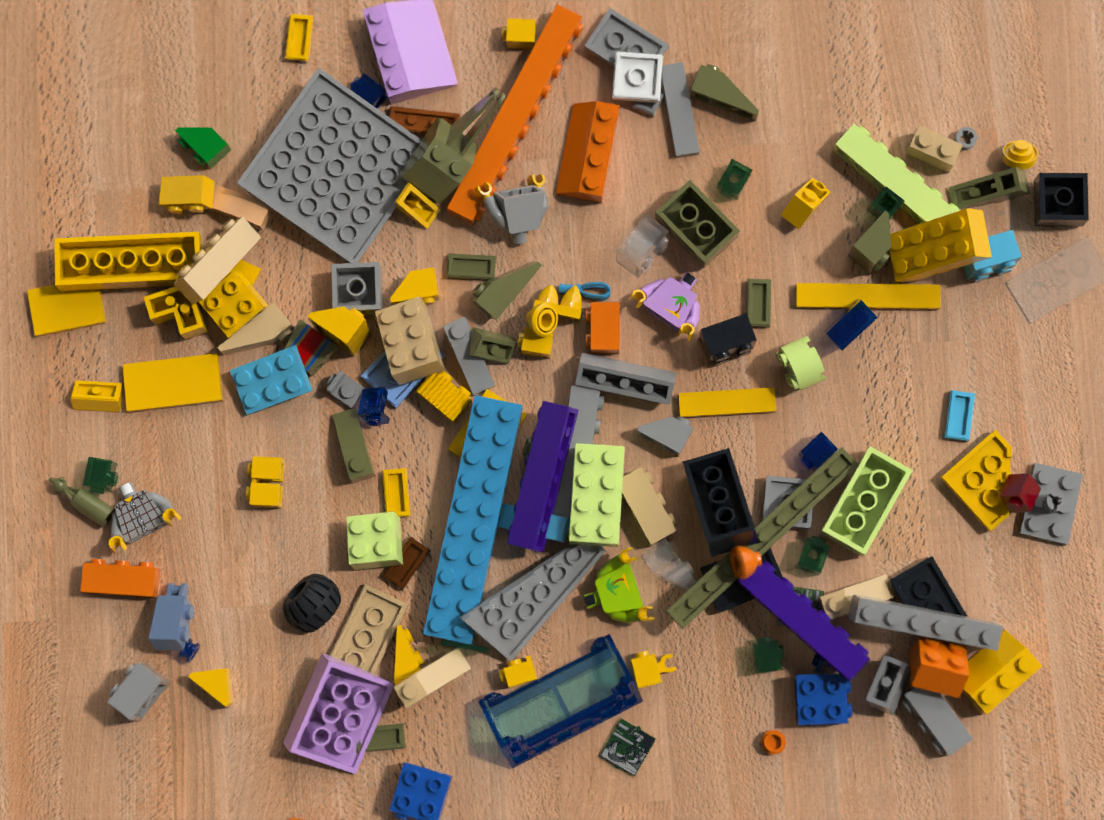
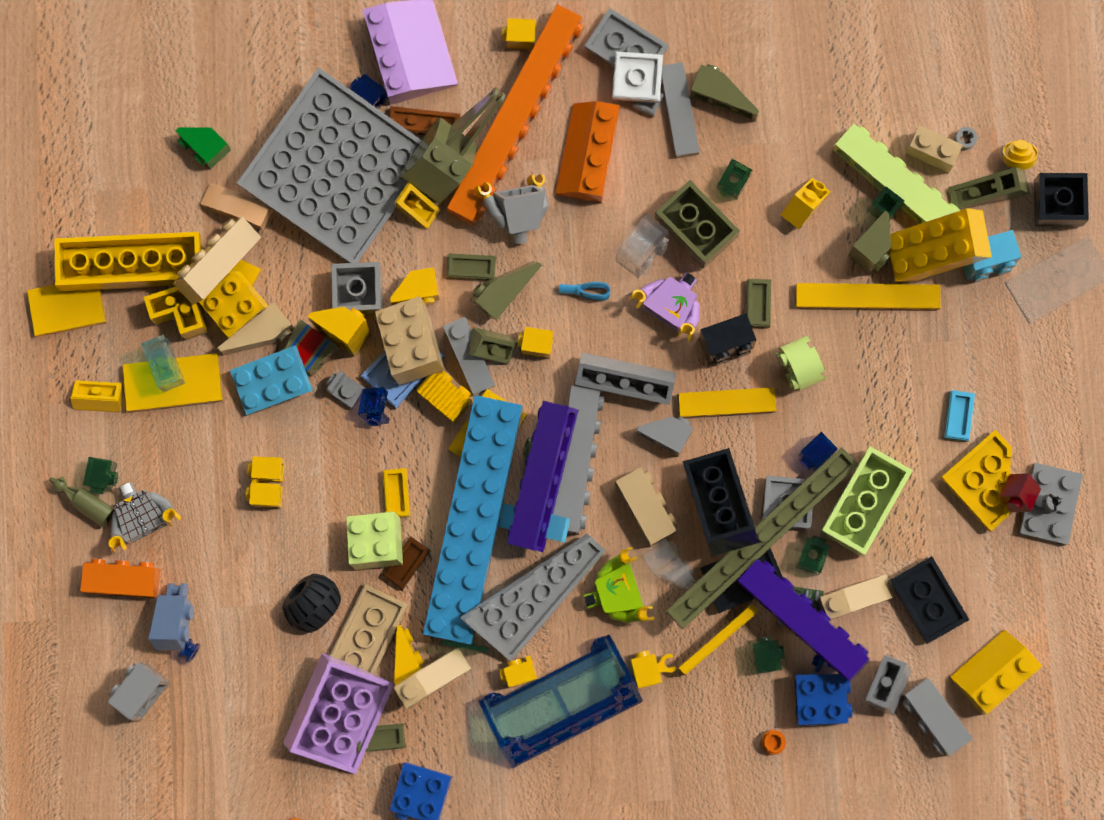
yellow brick [159,175,215,213] -> none
yellow slope [188,668,233,707] -> none
yellow tile [285,14,313,61] -> none
olive slope [333,408,376,483] -> none
yellow brick [526,303,558,337] -> none
yellow tile [533,285,582,321] -> none
yellowish green brick [569,443,625,547] -> none
orange brick [586,302,620,354] -> none
piece [600,718,656,776] -> none
orange brick [730,546,762,580] -> none
clear blue brick [823,299,878,351] -> none
light grey brick [848,594,1003,651] -> none
orange brick [909,635,969,698] -> none
none -> clear light blue brick [141,335,185,392]
none -> yellow tile [678,604,758,675]

